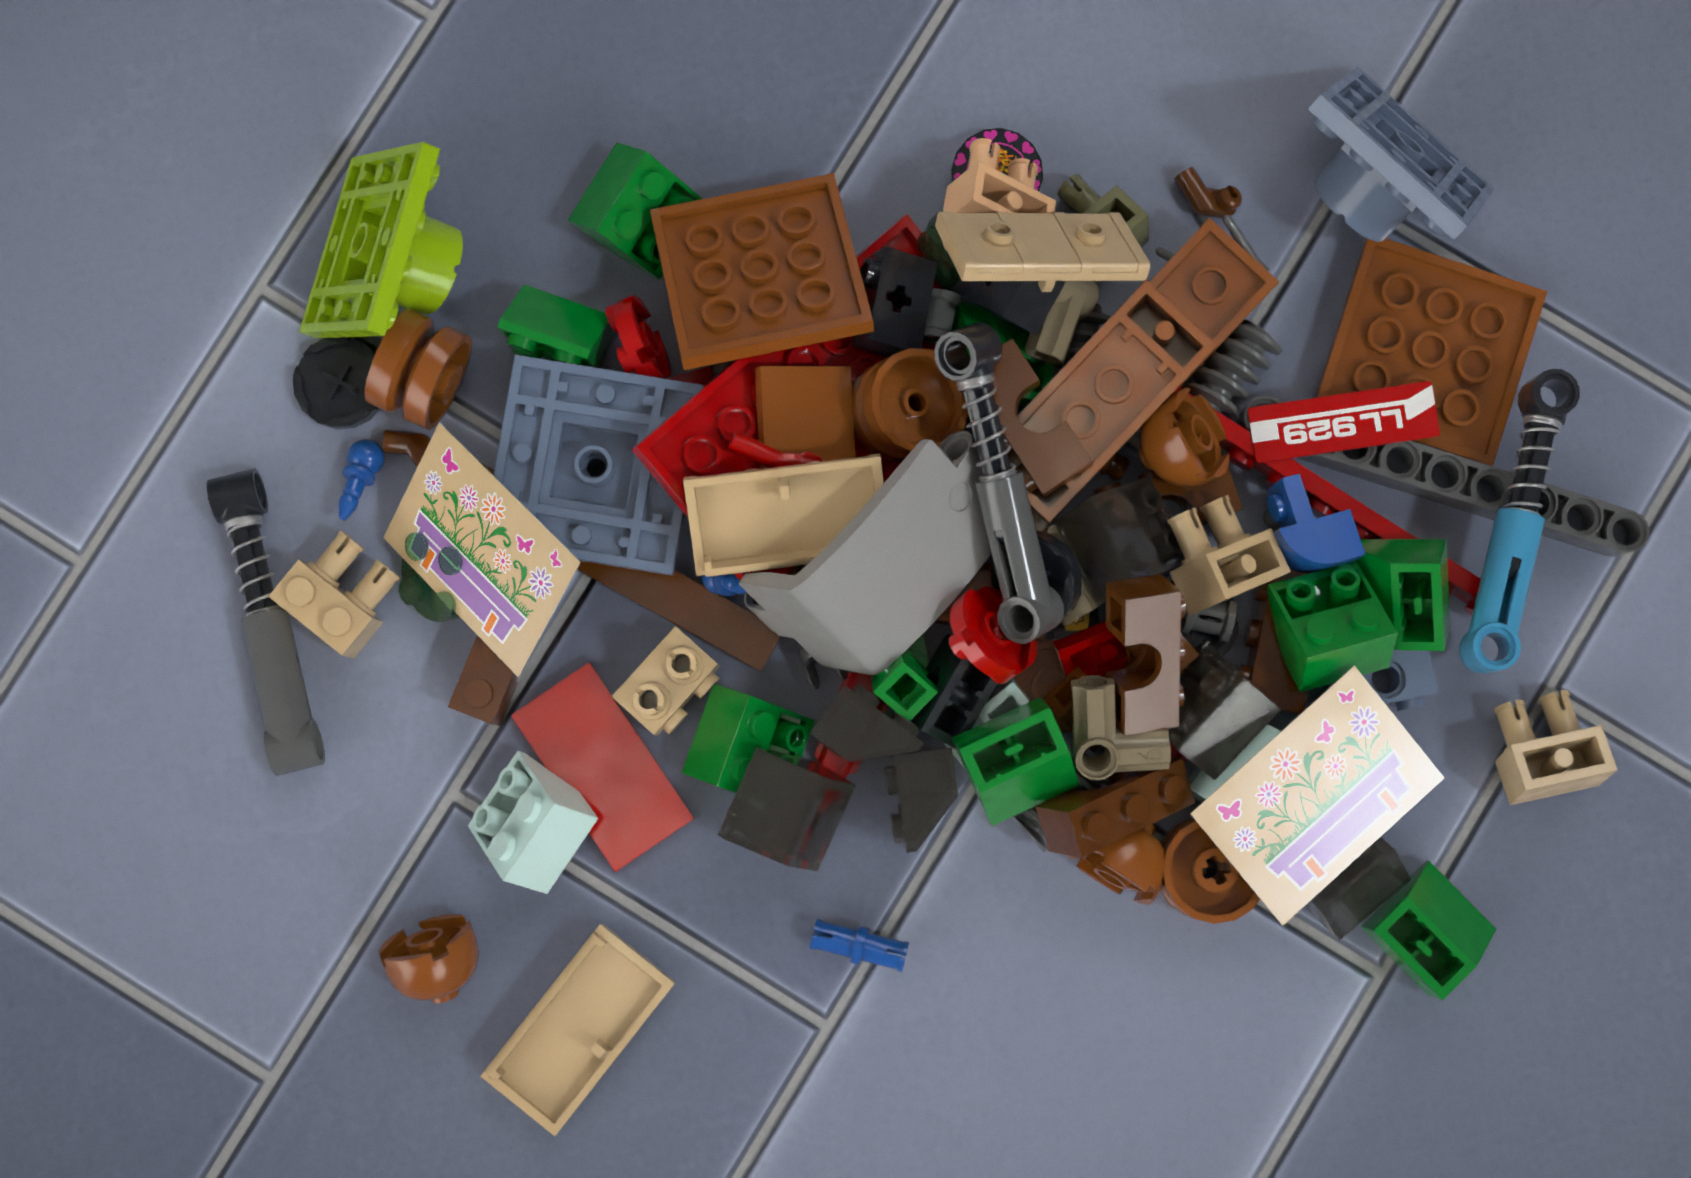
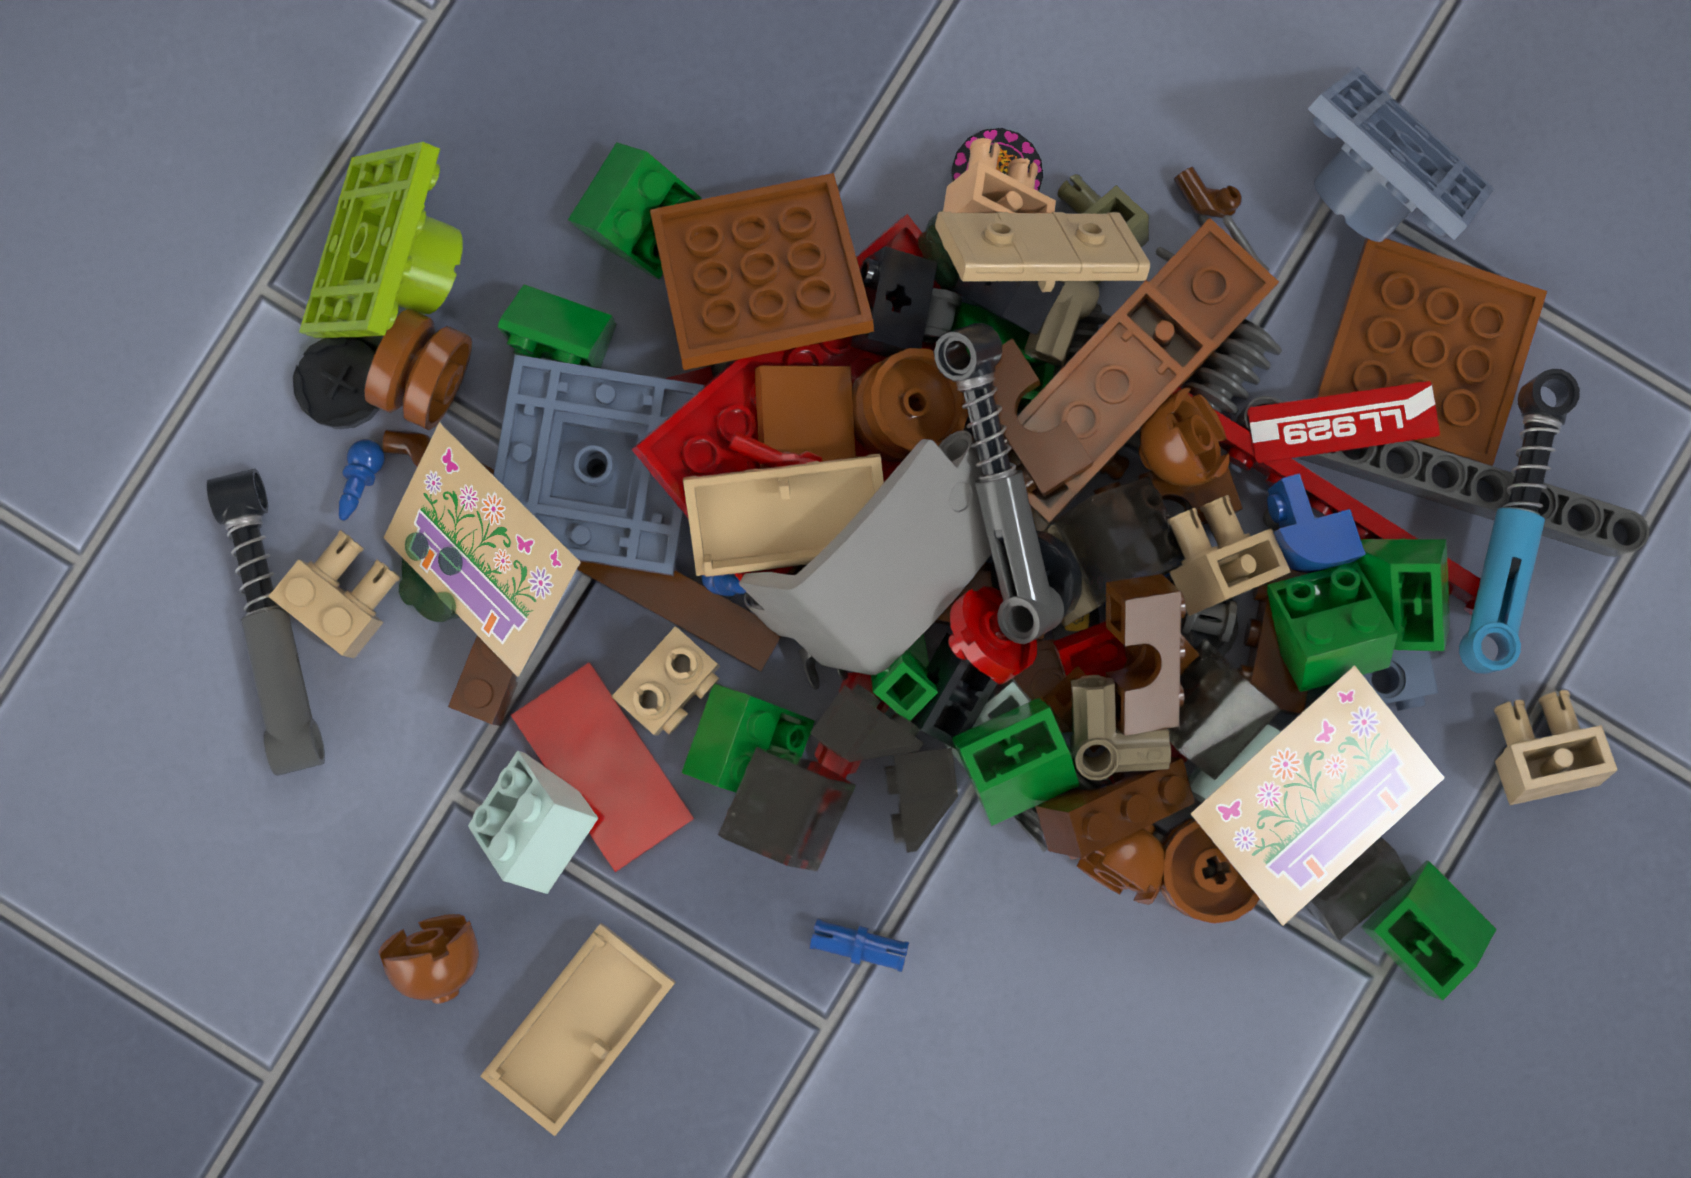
red plate [605,294,671,380] -> none

